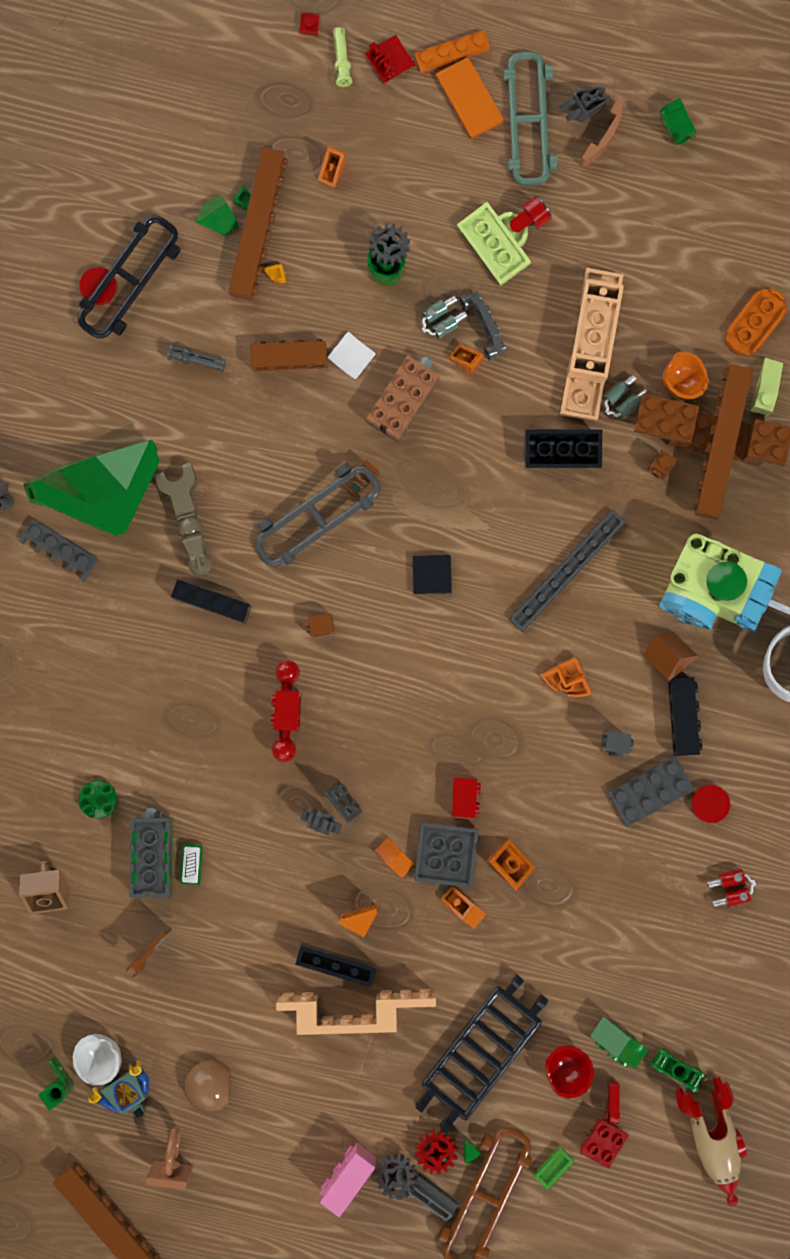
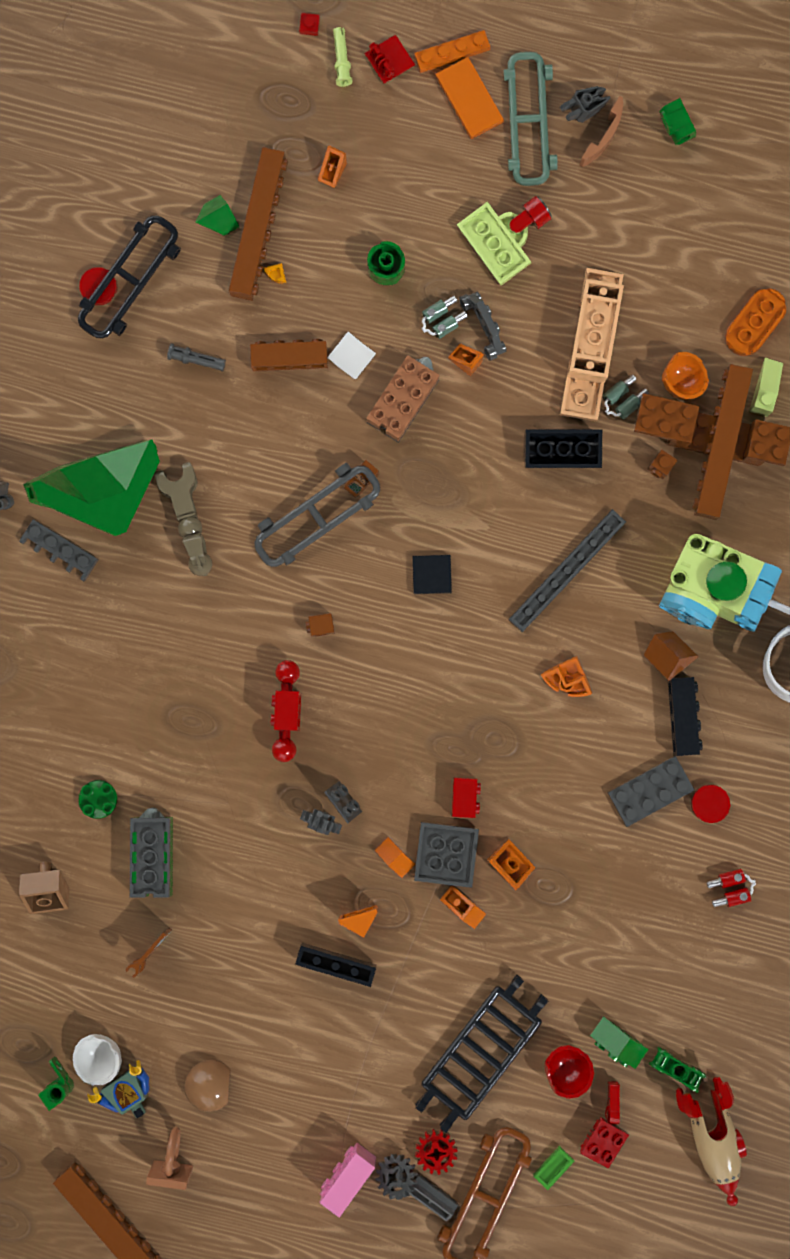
black brick [171,579,252,624] -> none
tile [180,844,203,885] -> none
green tile [233,186,251,211] -> none
light nougat bracket [276,989,436,1035] -> none
dark grey gear [369,223,410,266] -> none
green slope [463,1138,480,1164] -> none
dark grey brick [600,731,634,757] -> none

